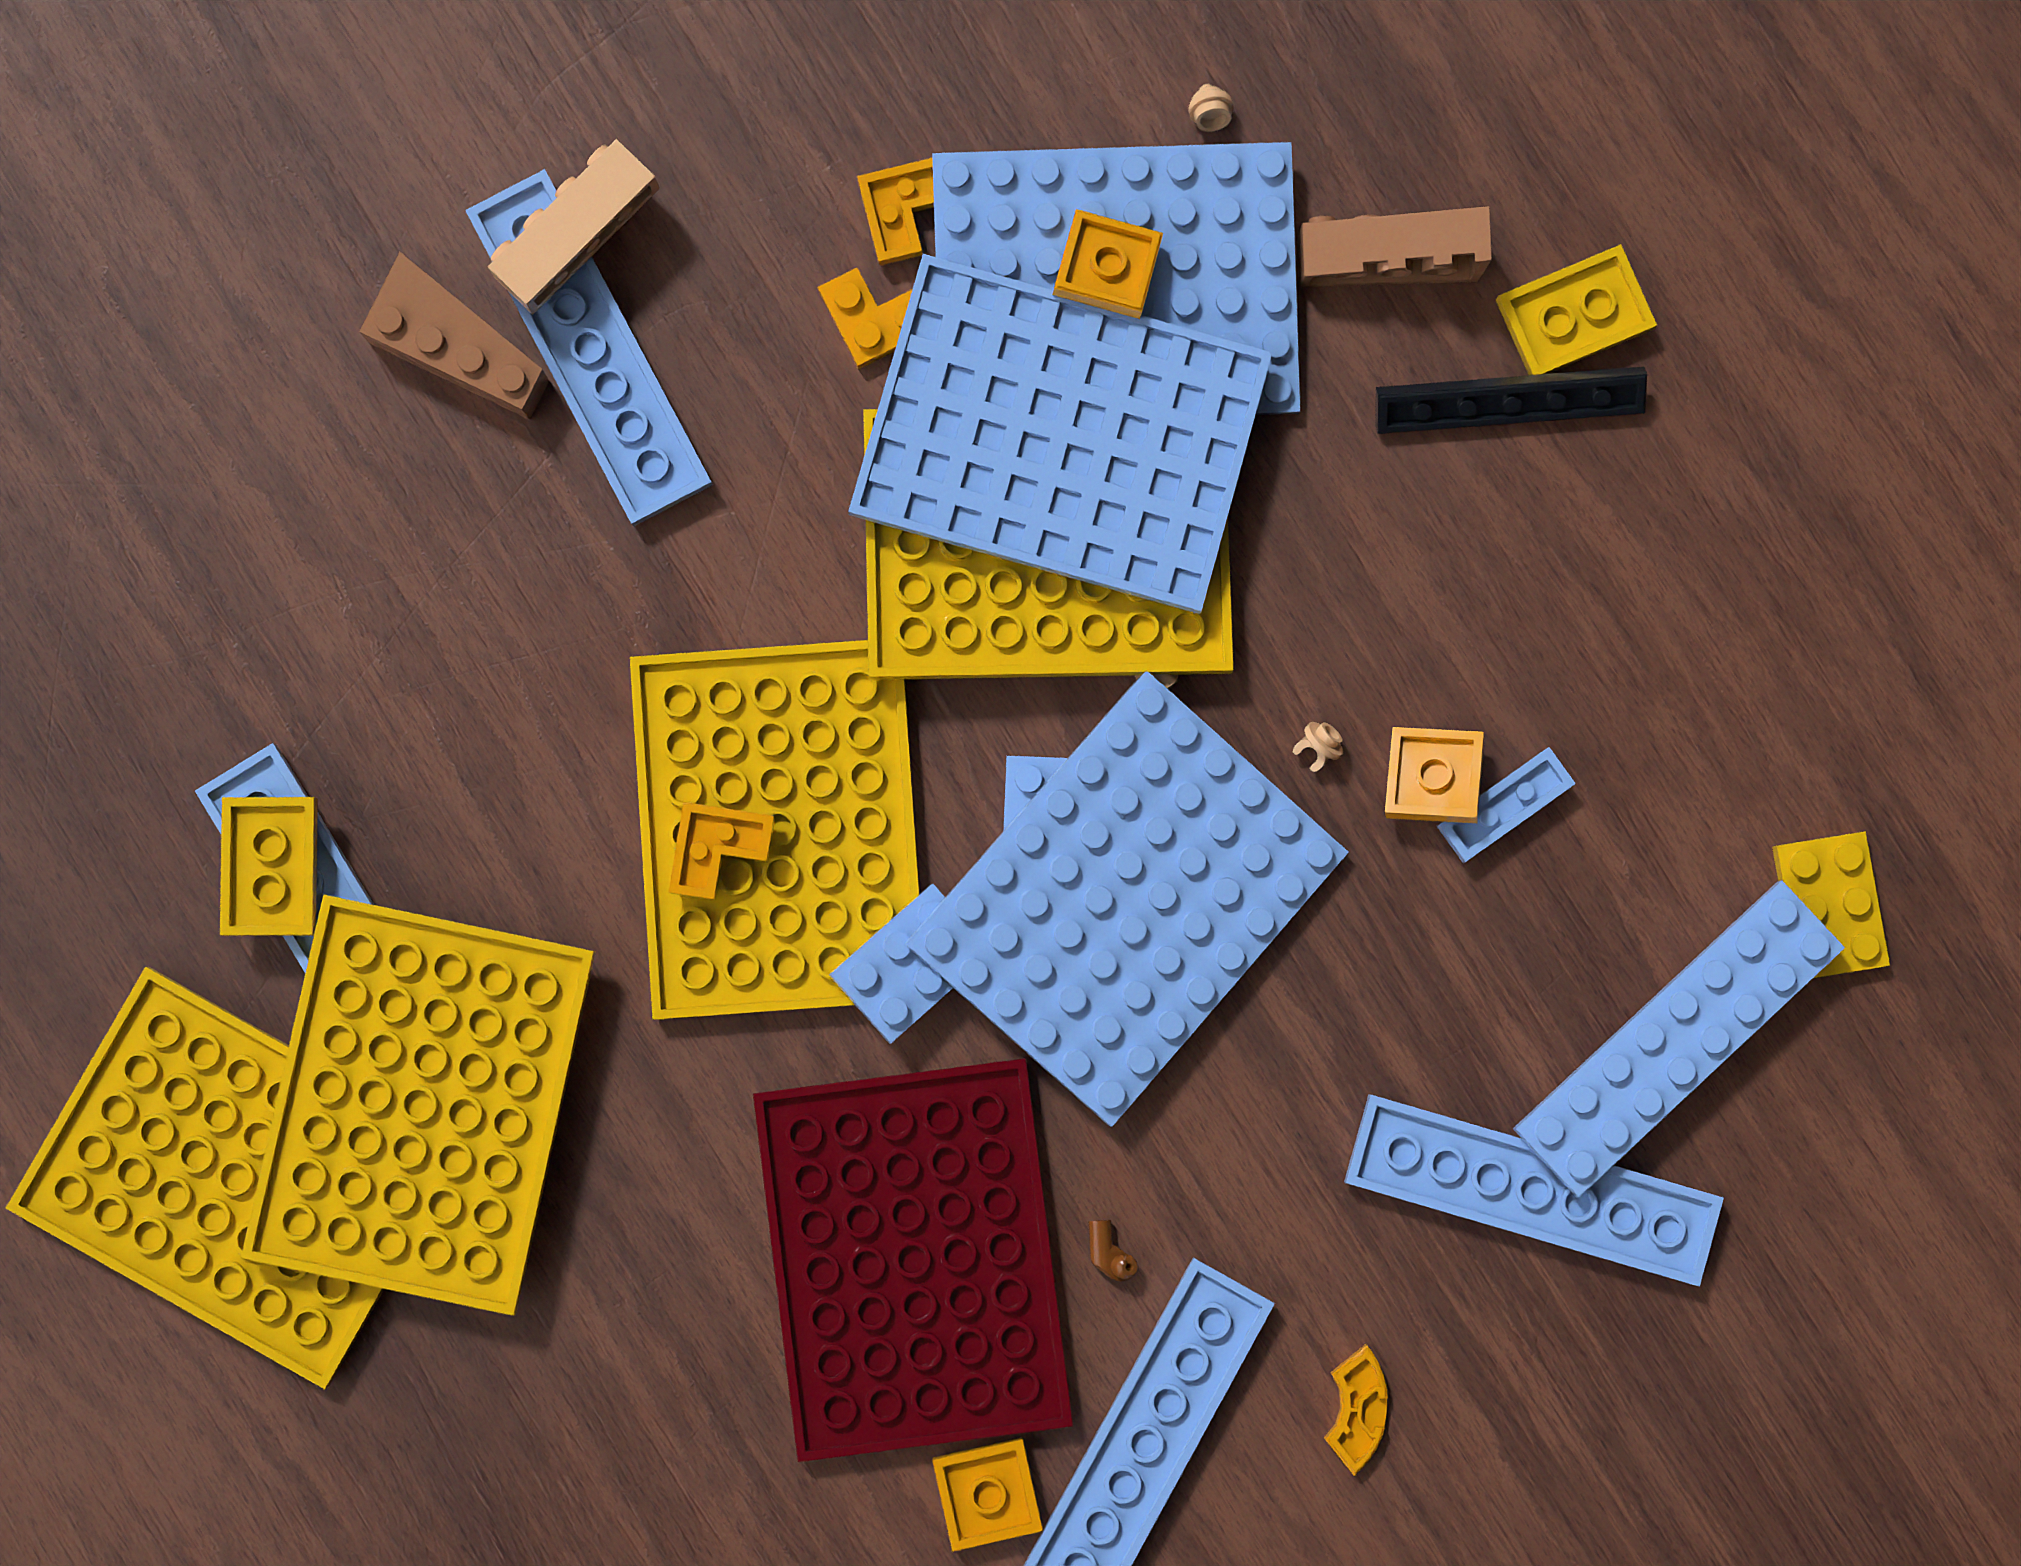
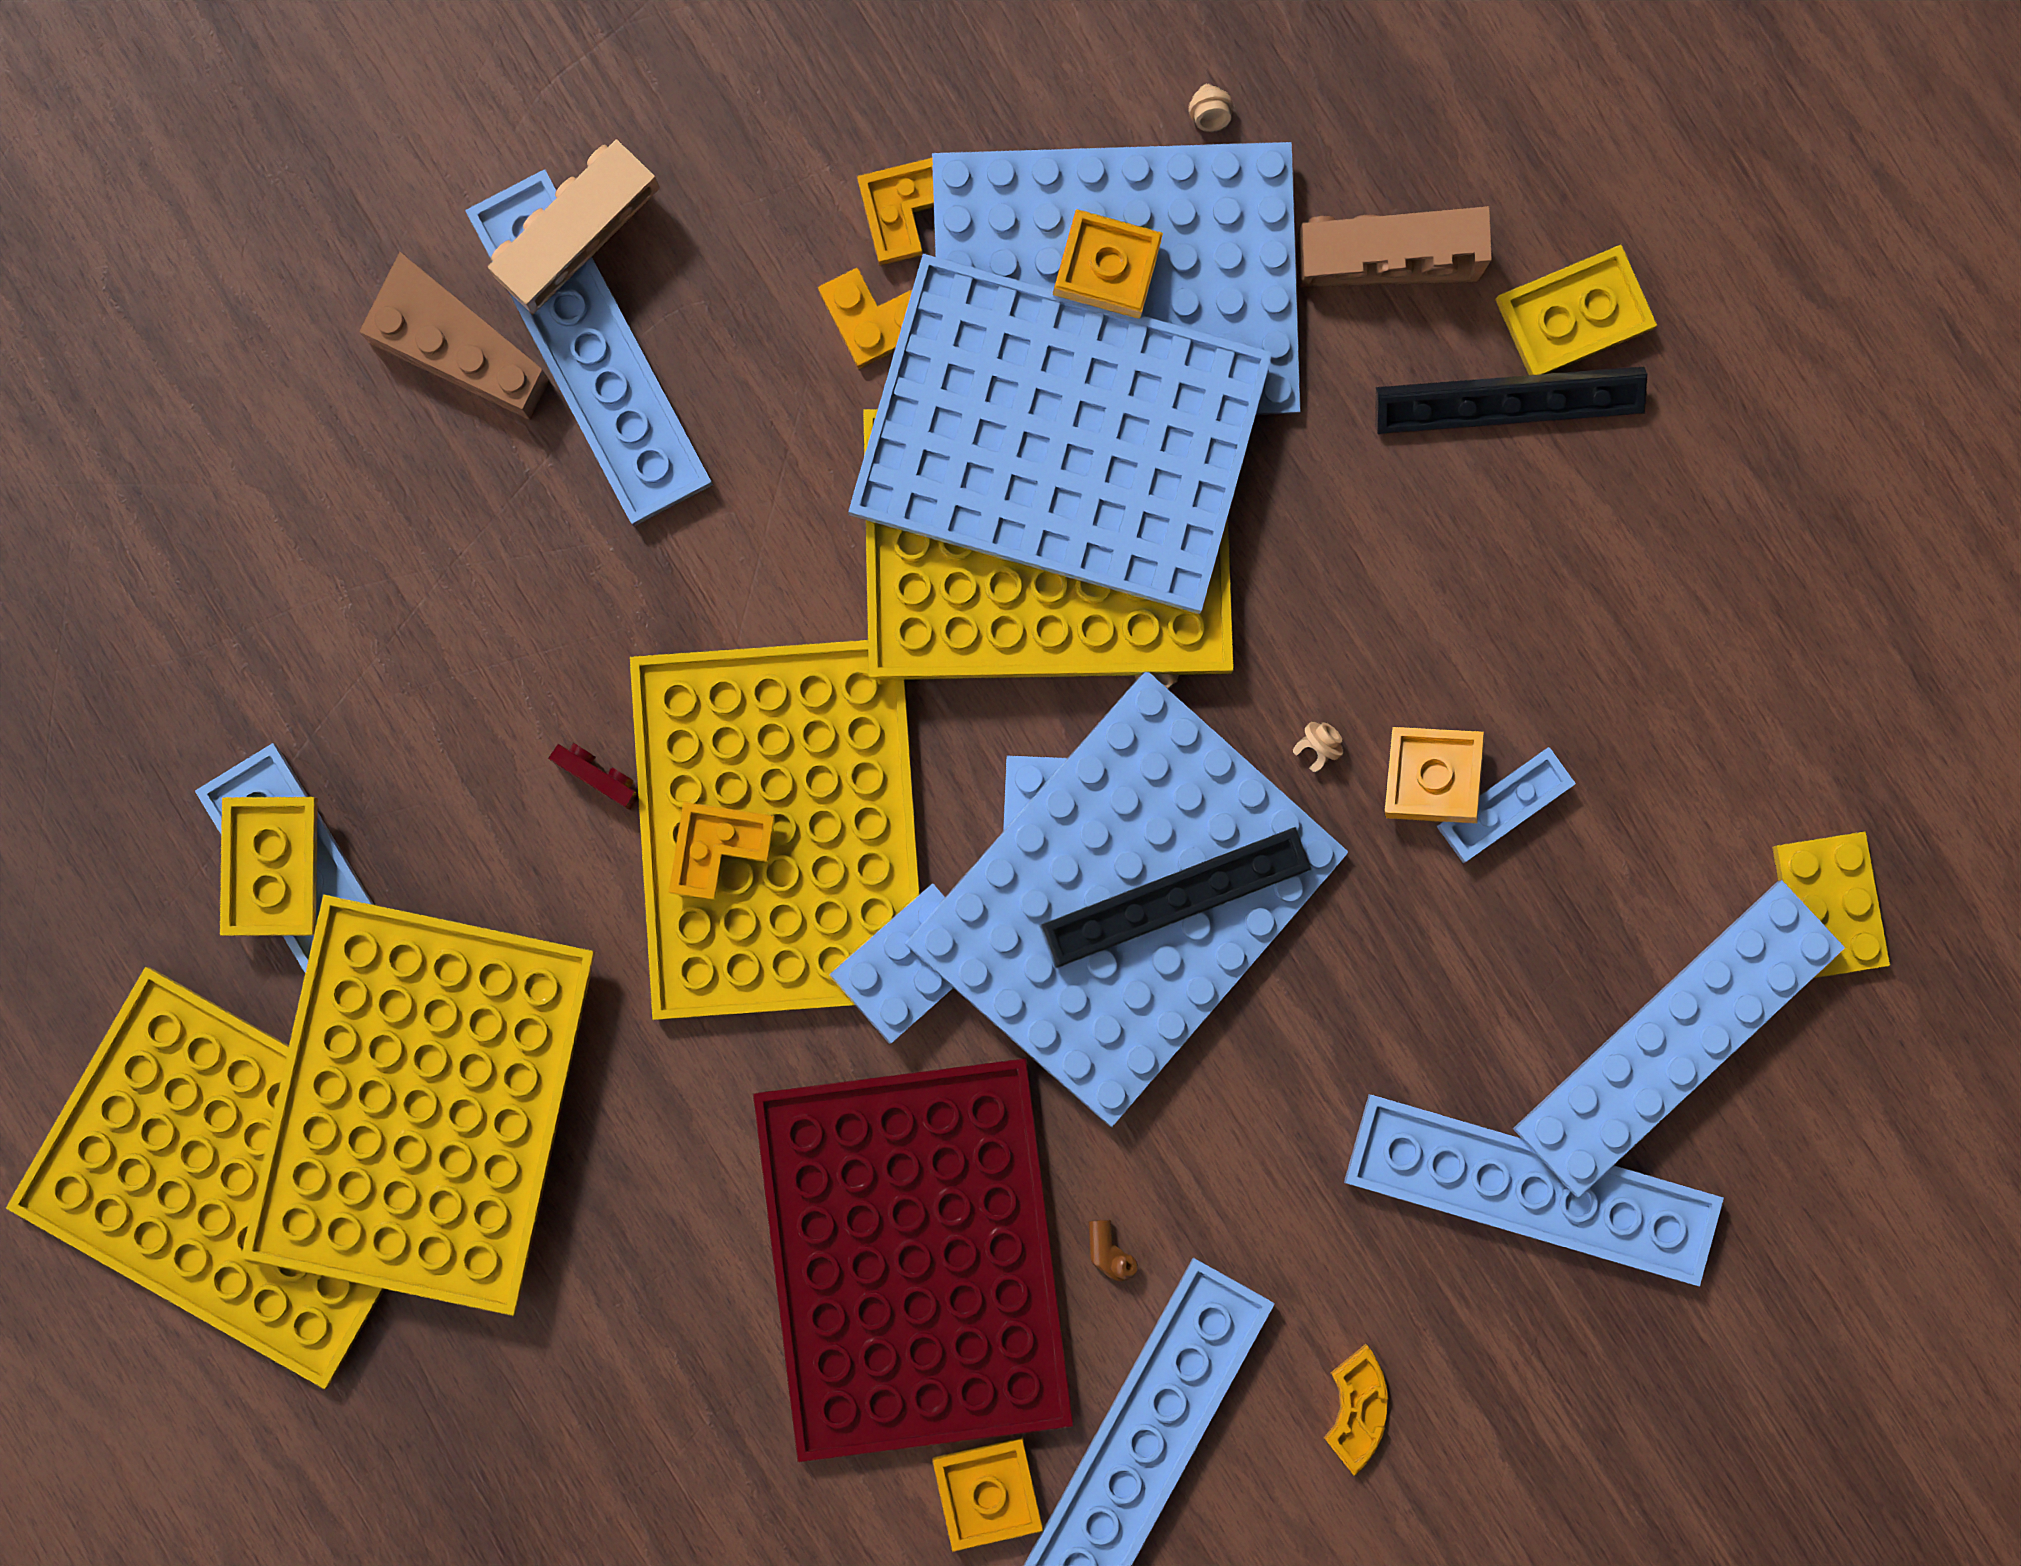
none -> dark red plate [548,743,638,810]
none -> black tile [1039,827,1312,968]

